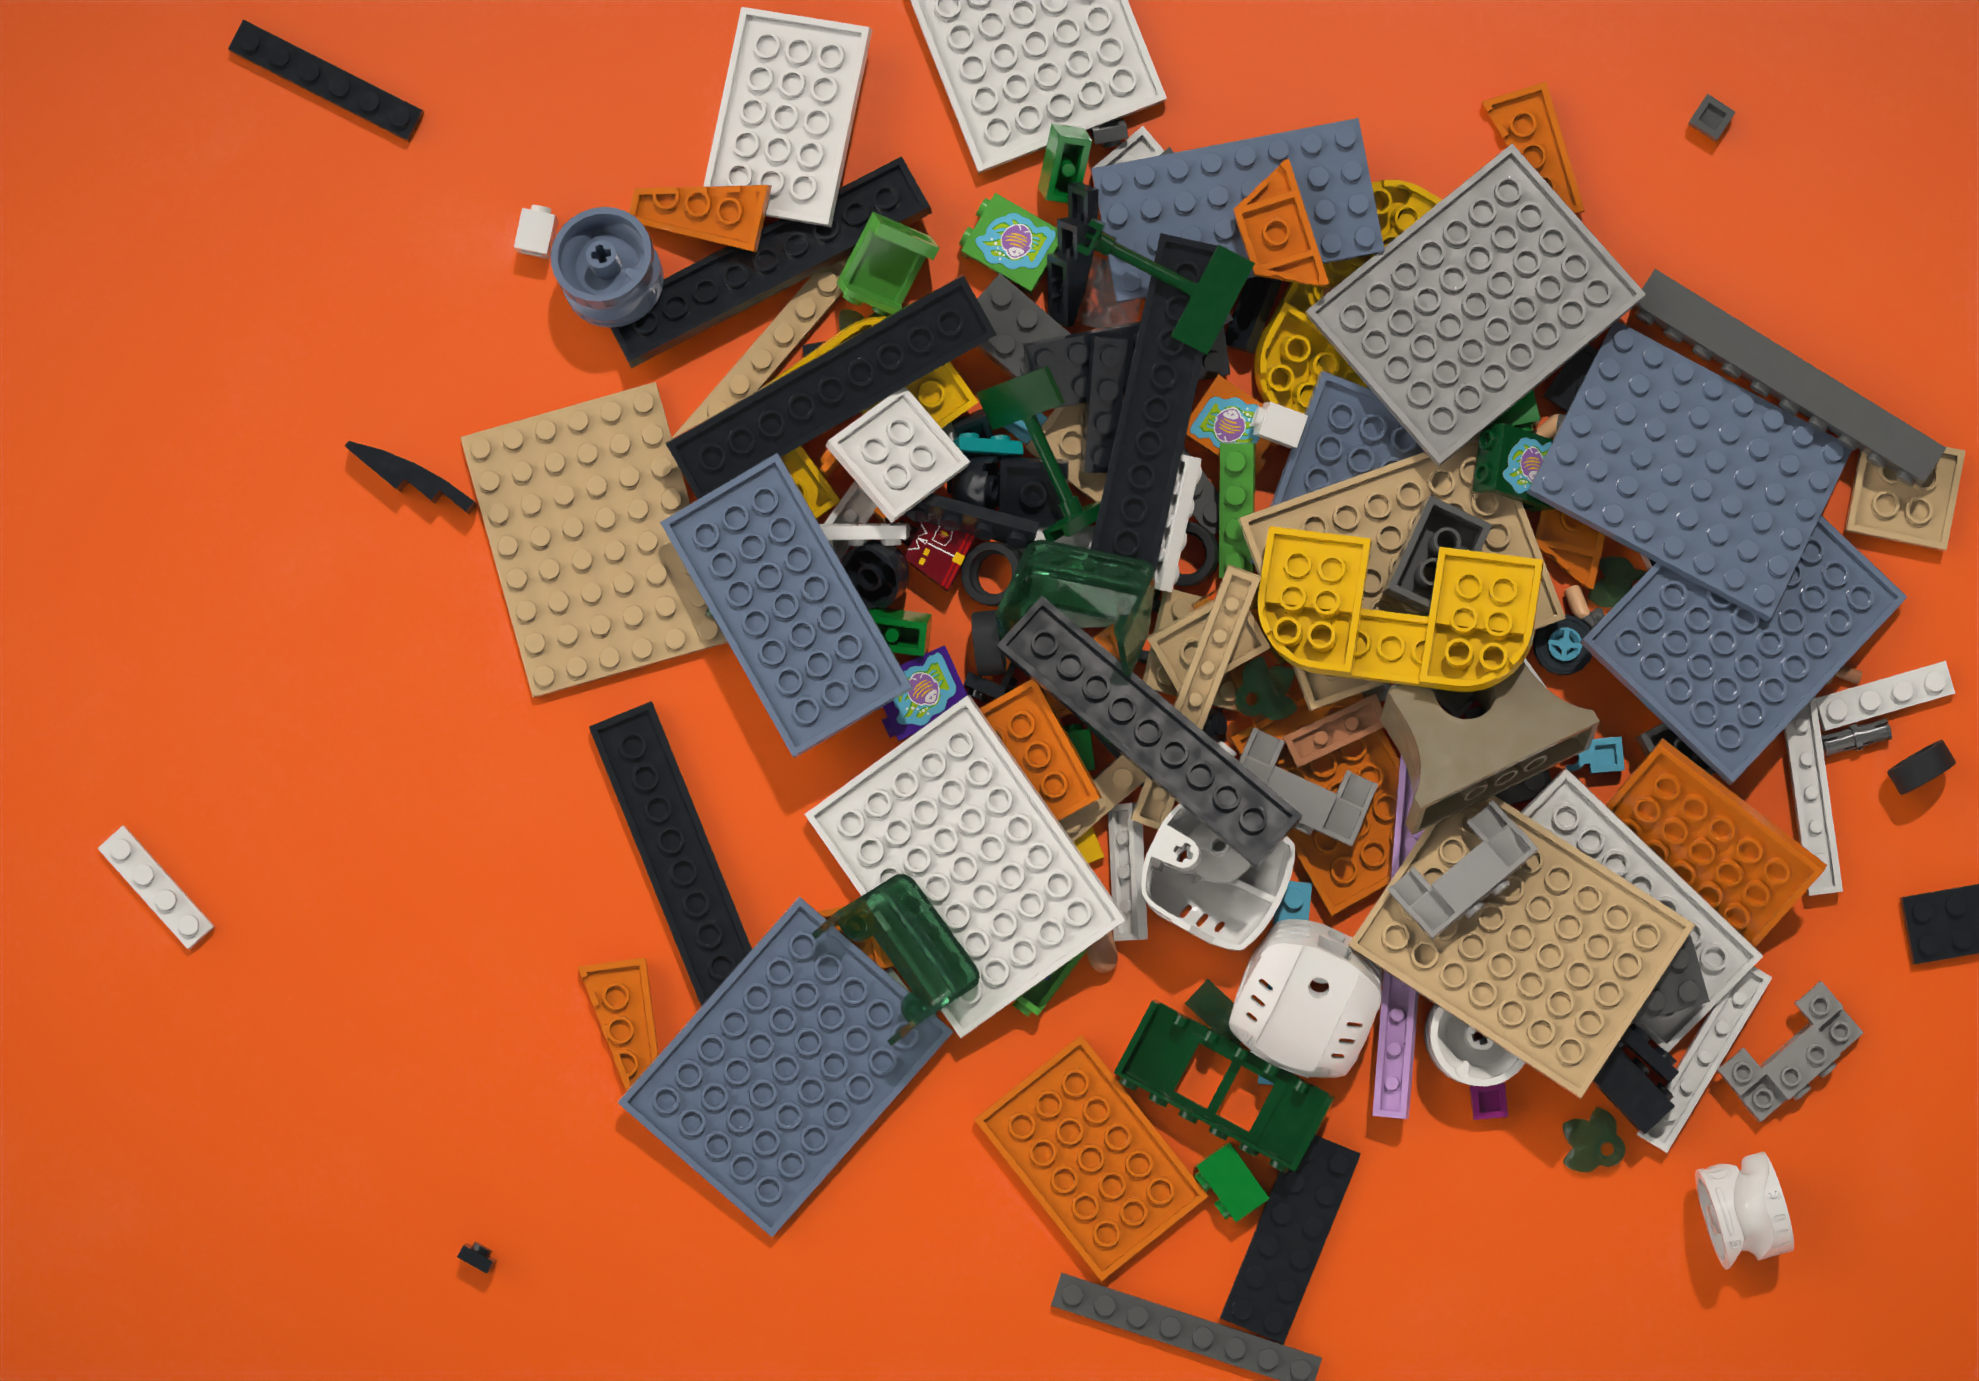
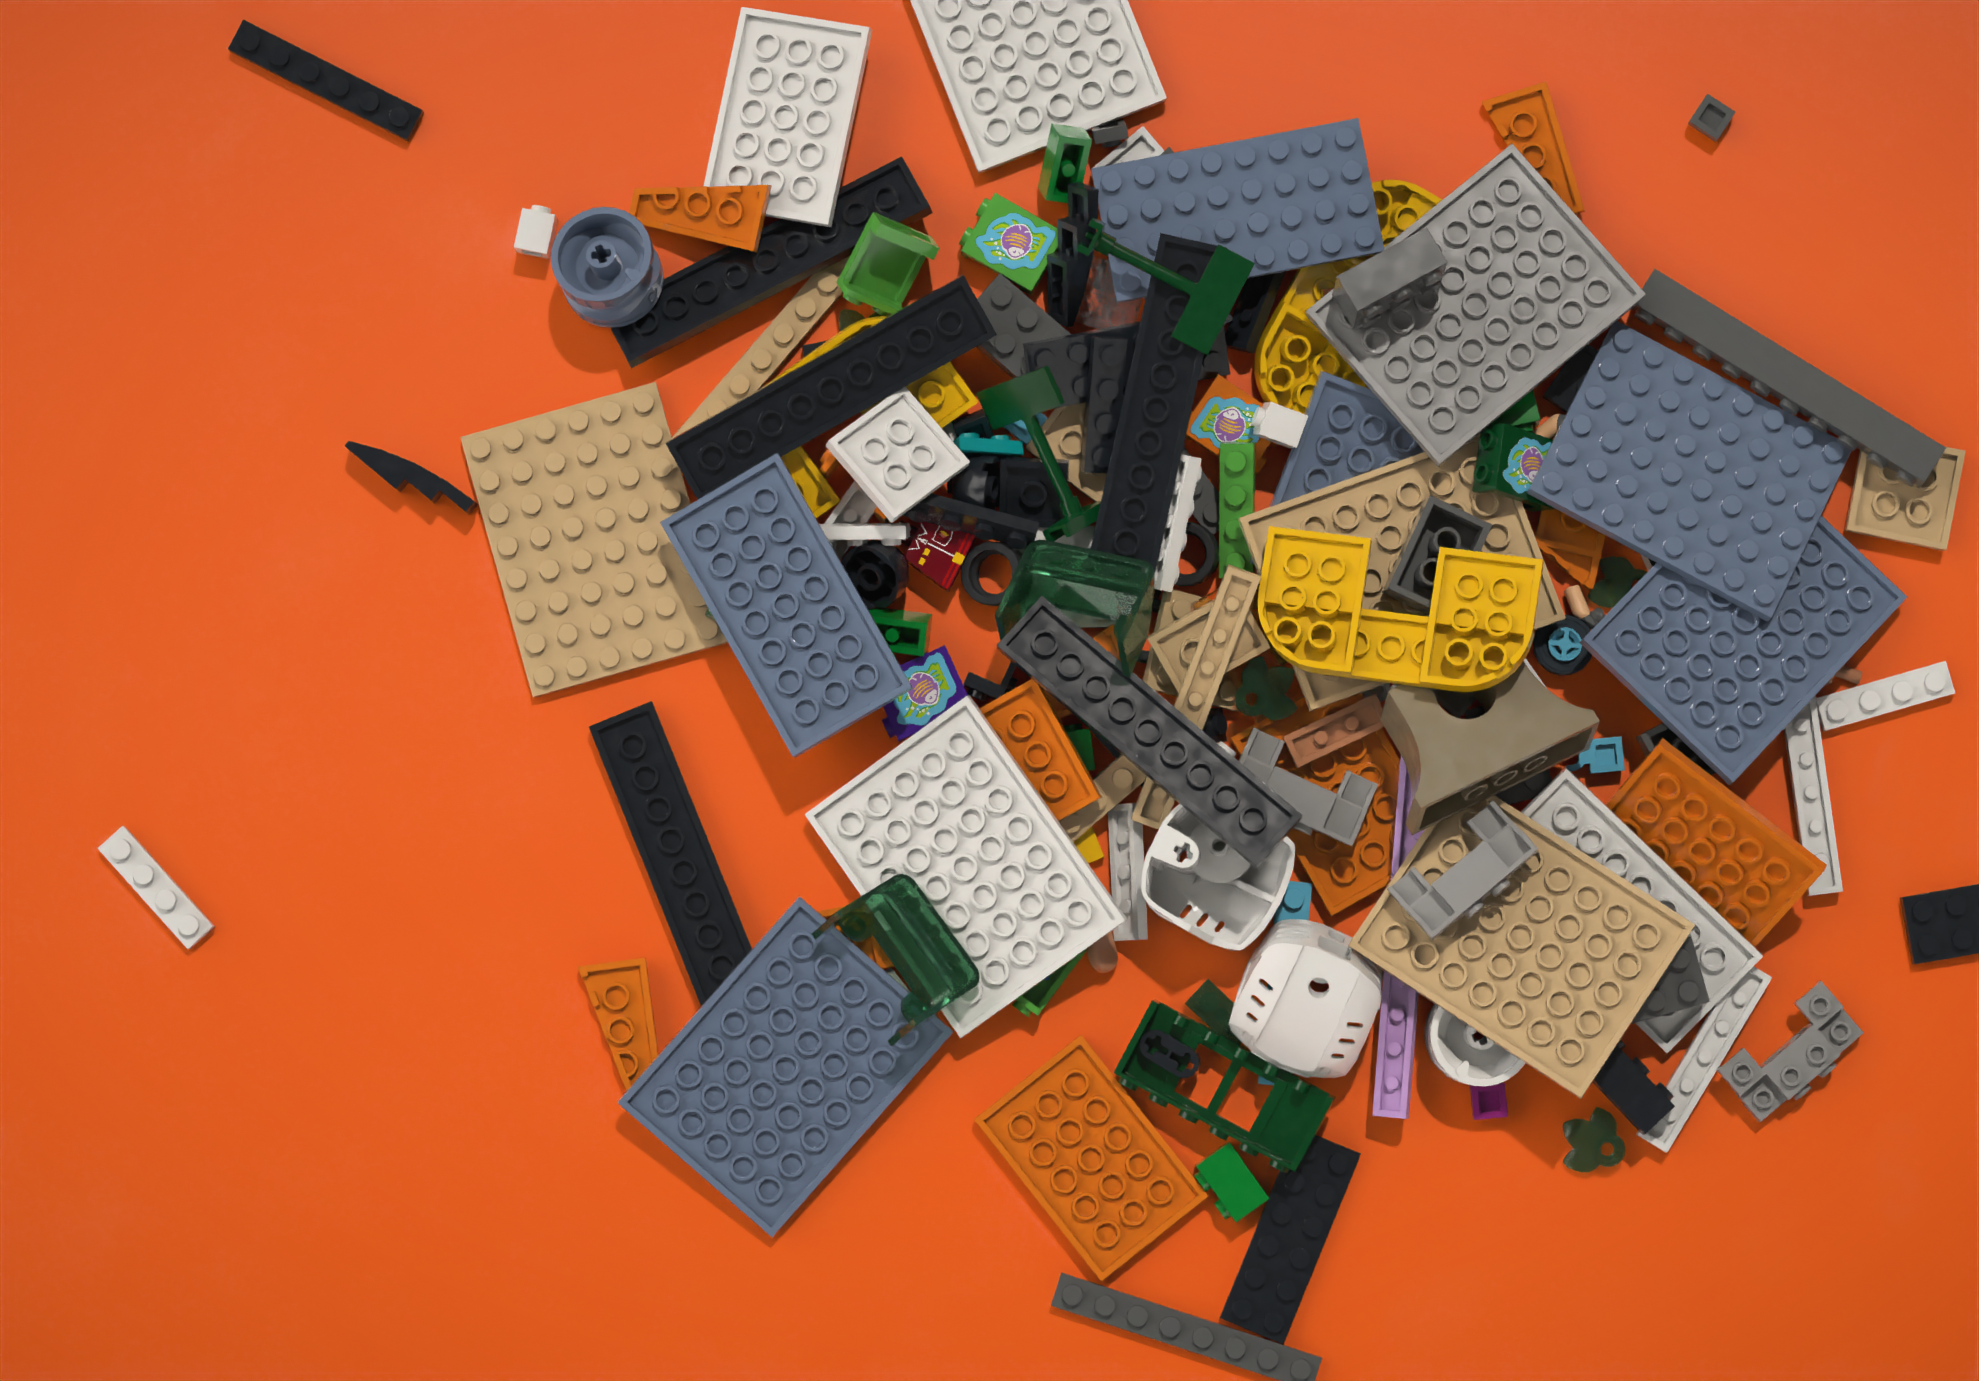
black plate [457,1241,496,1274] -> none
black tyre [971,610,1006,677] -> none
orange wing [1233,159,1329,287] -> none
black plate [1620,1024,1679,1082] -> none
white piece [1695,1151,1794,1270] -> none
dark grey pin [1821,718,1892,757] -> none
black tyre [1887,740,1956,795] -> none
none -> black beam [1139,1029,1201,1078]
none -> dark grey brick [1332,227,1448,329]

